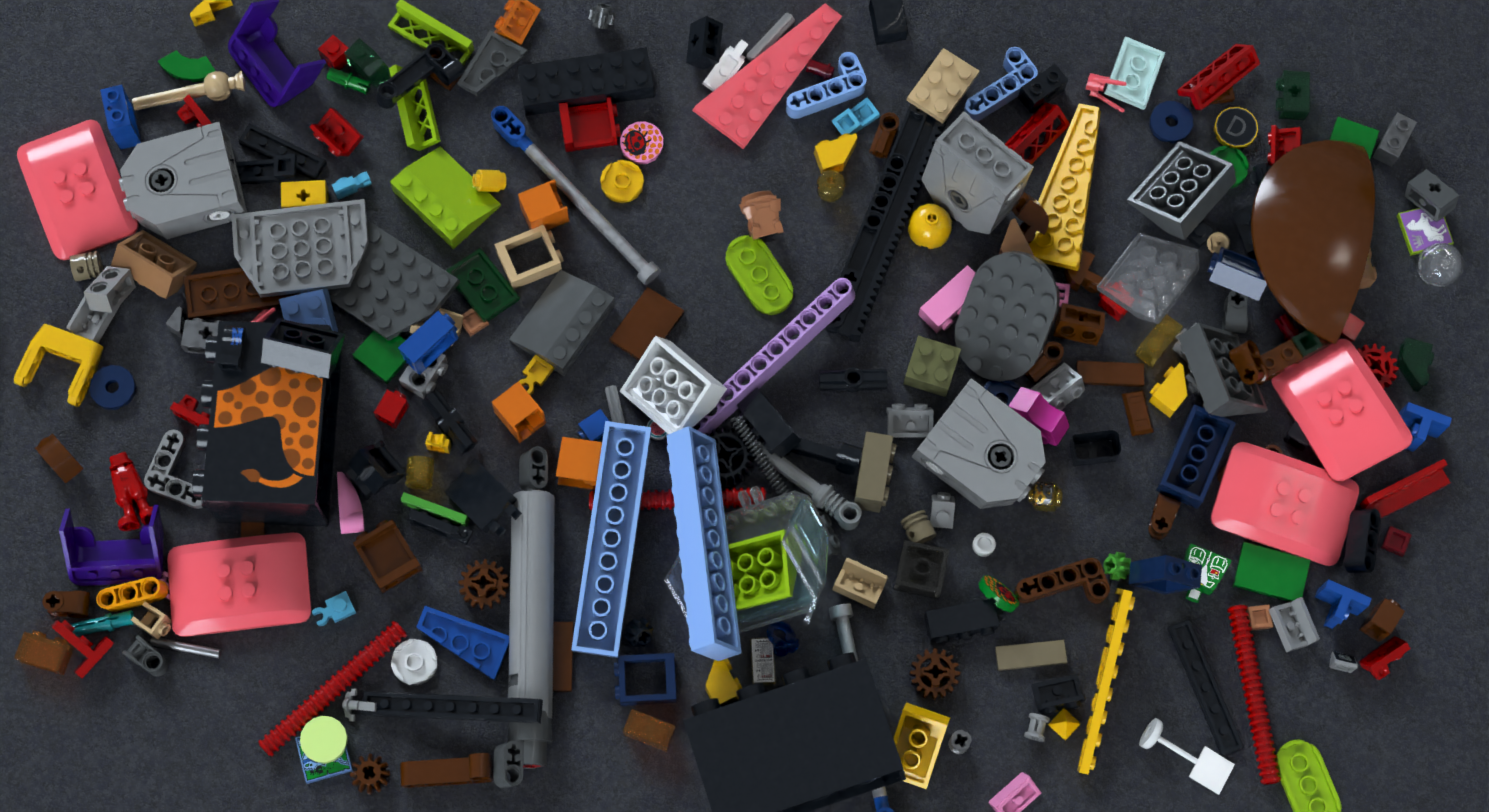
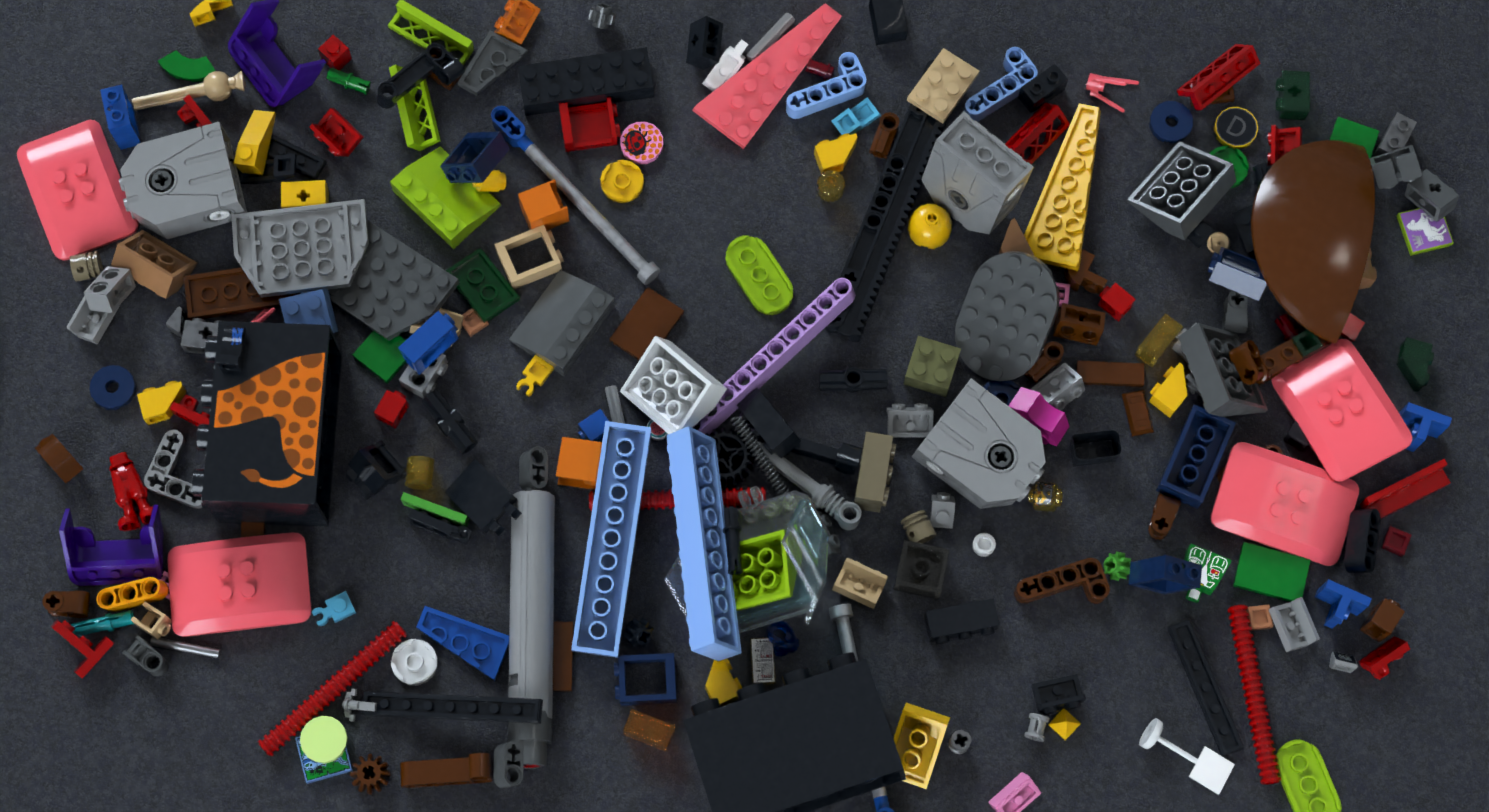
yellow connector [14,324,103,407] -> none
clear orange piece [14,630,74,675] -> none
black slope [261,318,345,379] -> none
medium azure plate [332,171,372,200] -> none
bright pink piece [337,472,365,534] -> none
clear green slope [344,38,391,89] -> none
reddish brown panel [353,519,422,593] -> none
yellow plate [425,432,452,454] -> none
reddish brown gear [458,559,509,610] -> none
orange piece [492,381,546,443] -> none
nougat piece [739,191,783,240] -> none
reddish brown gear [909,648,960,699] -> none
bright pink brick [918,265,975,333] -> none
green tile [978,575,1019,612] -> none
dark tan tile [995,640,1067,671] -> none
reddish brown brick [1012,192,1049,244] -> none
yellow wing [1077,588,1135,775] -> none
clear slope [1097,233,1200,324] -> none
light aqua tile [1104,36,1165,110] -> none
red gear [1357,344,1399,389] -> none
clear cylinder [1418,243,1464,287] -> none
none -> yellow slope [137,381,187,425]
none -> yellow slope [234,110,276,175]
none -> dark blue window [440,132,510,183]
none -> black axle [723,506,743,575]
none -> dark grey piece [1369,145,1422,189]

